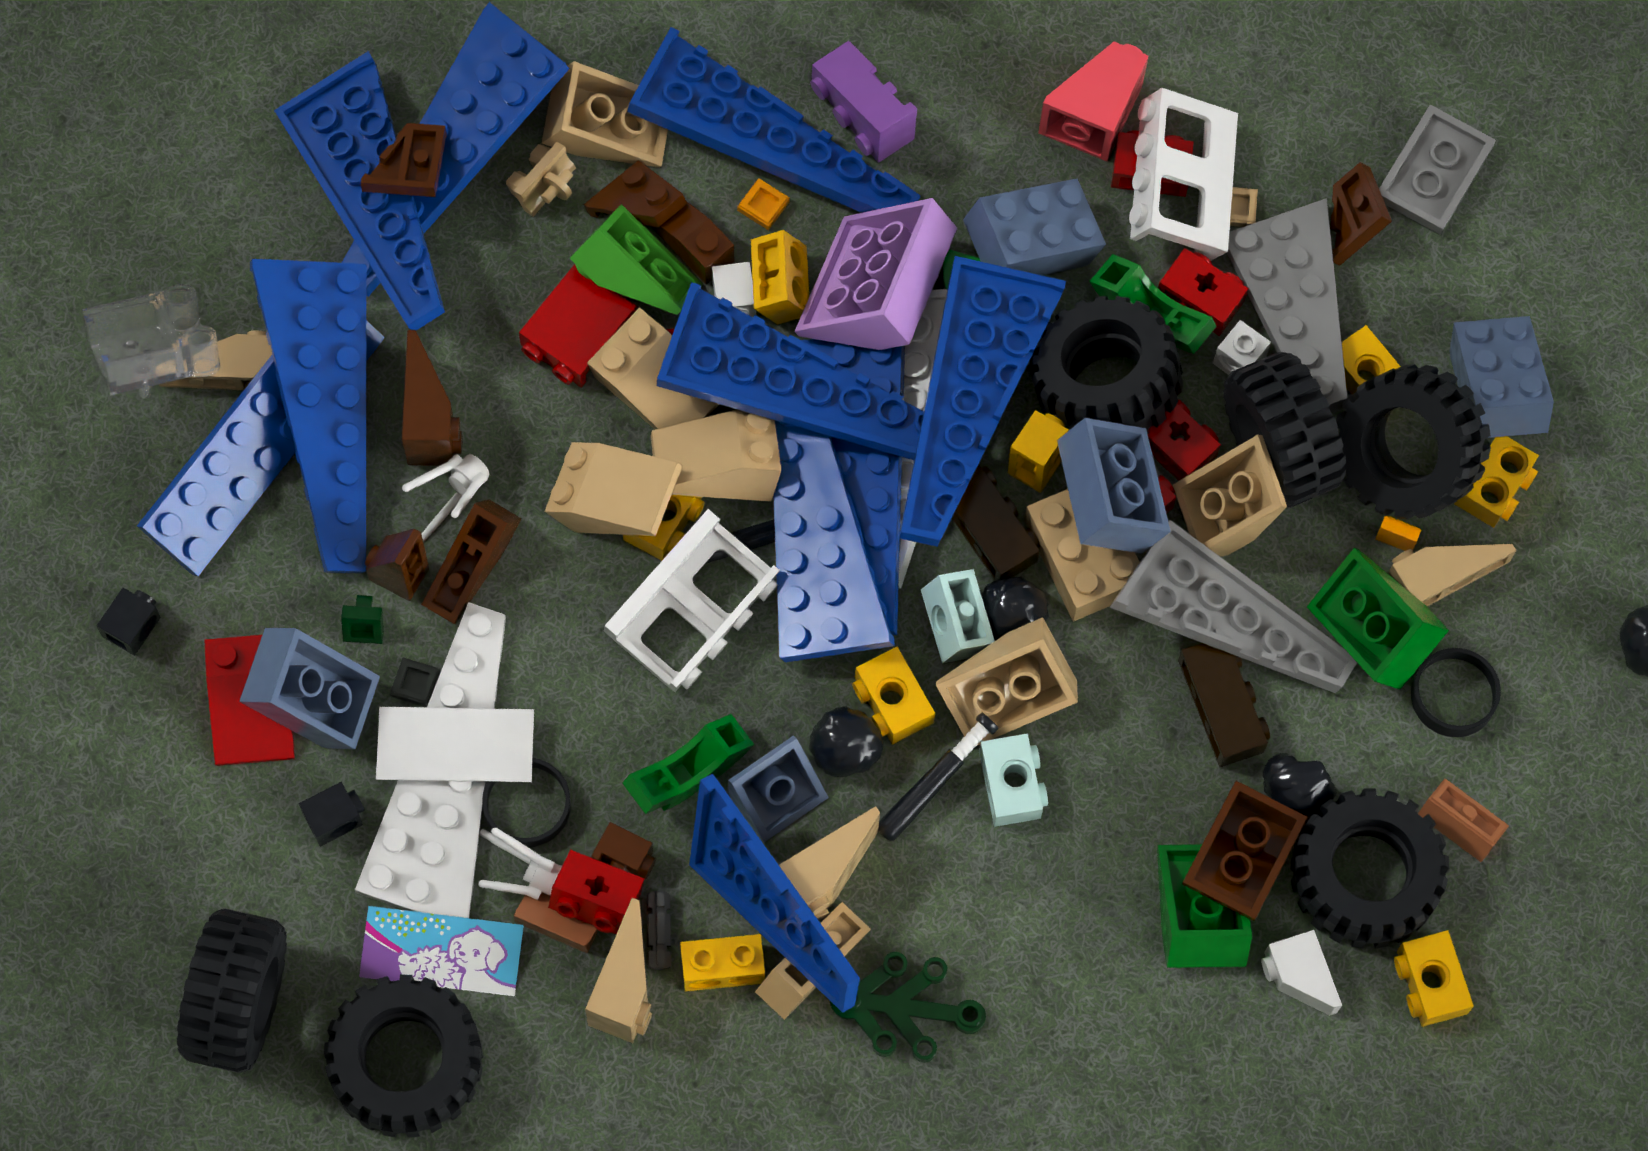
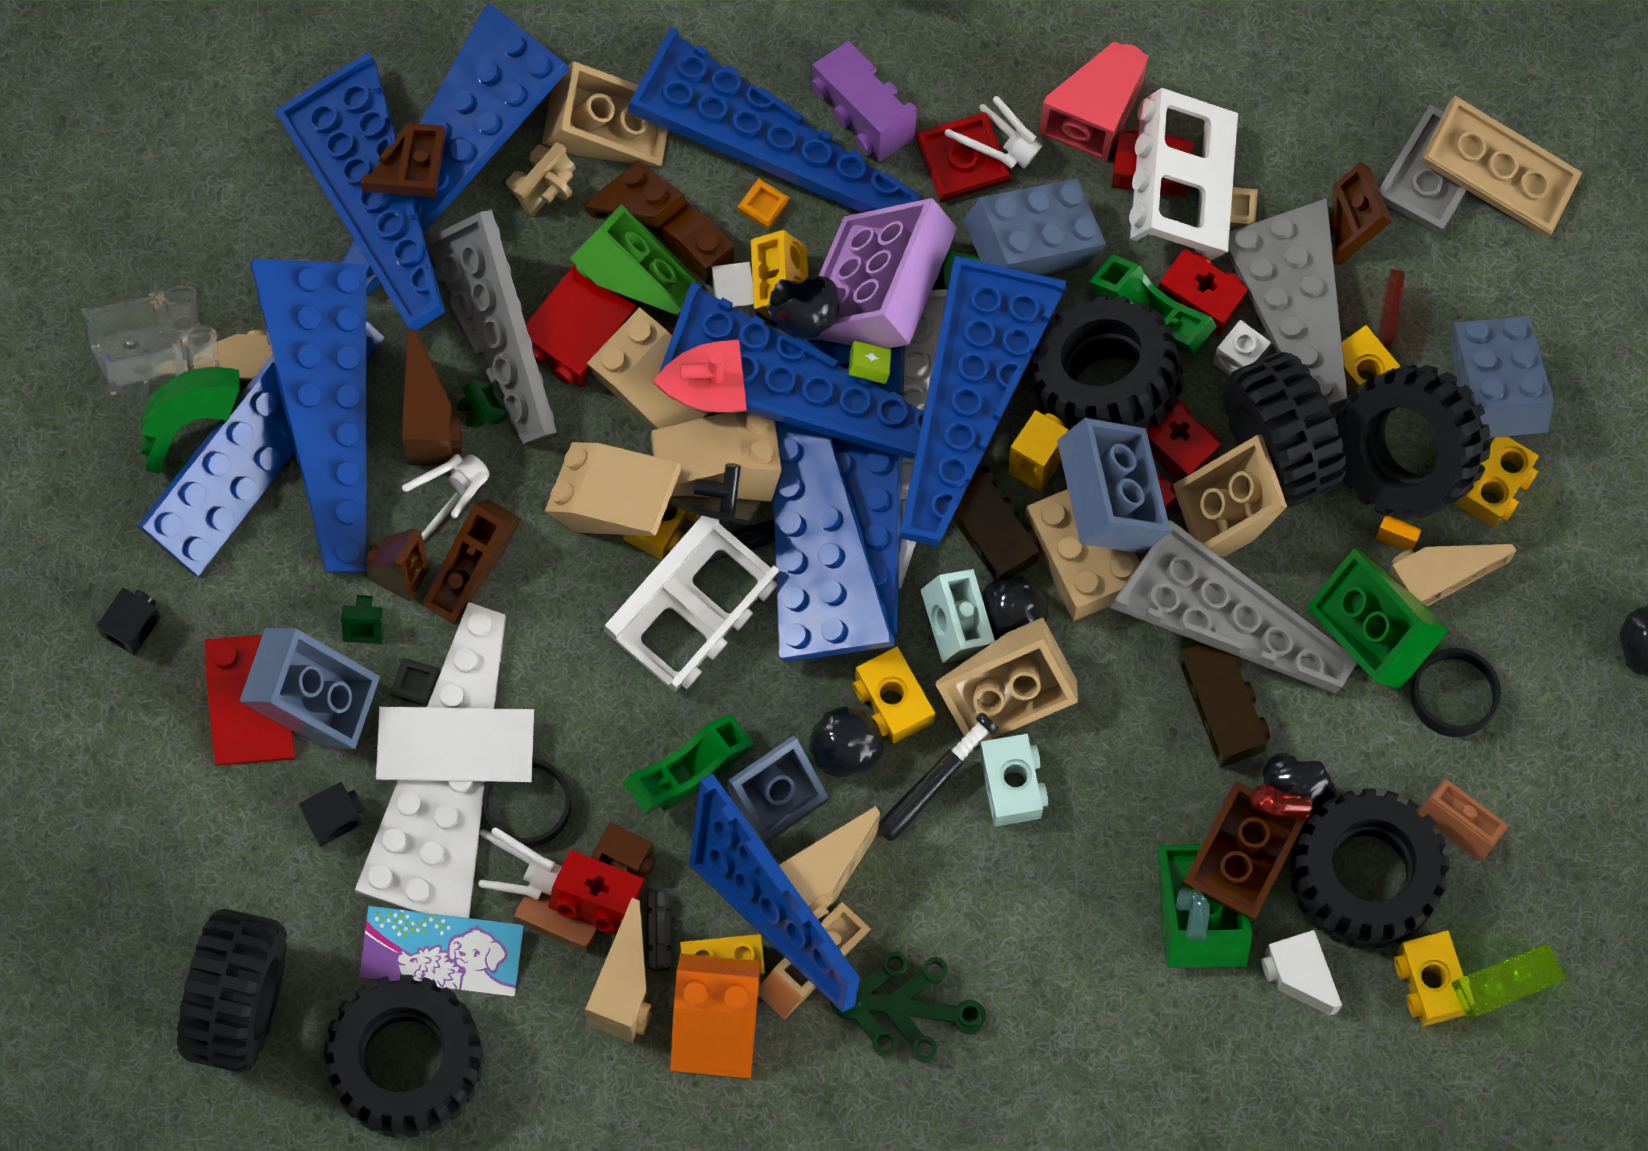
none -> green arch [139,367,239,474]
none -> light grey wing [425,210,557,444]
none -> dark green tile [456,380,510,428]
none -> coral shield [653,340,747,413]
none -> black shield [668,463,760,524]
none -> orange slope [670,954,761,1079]
none -> black hair [767,276,840,339]
none -> lime tile [848,340,891,384]
none -> red tile [915,112,1011,203]
none -> white plant [945,96,1043,169]
none -> clear light blue arm [1176,888,1210,941]
none -> clear red arm [1250,785,1312,817]
none -> clear red tile [1376,269,1406,352]
none -> tan tile [1419,96,1582,237]
none -> clear neon green tile [1451,943,1566,1020]

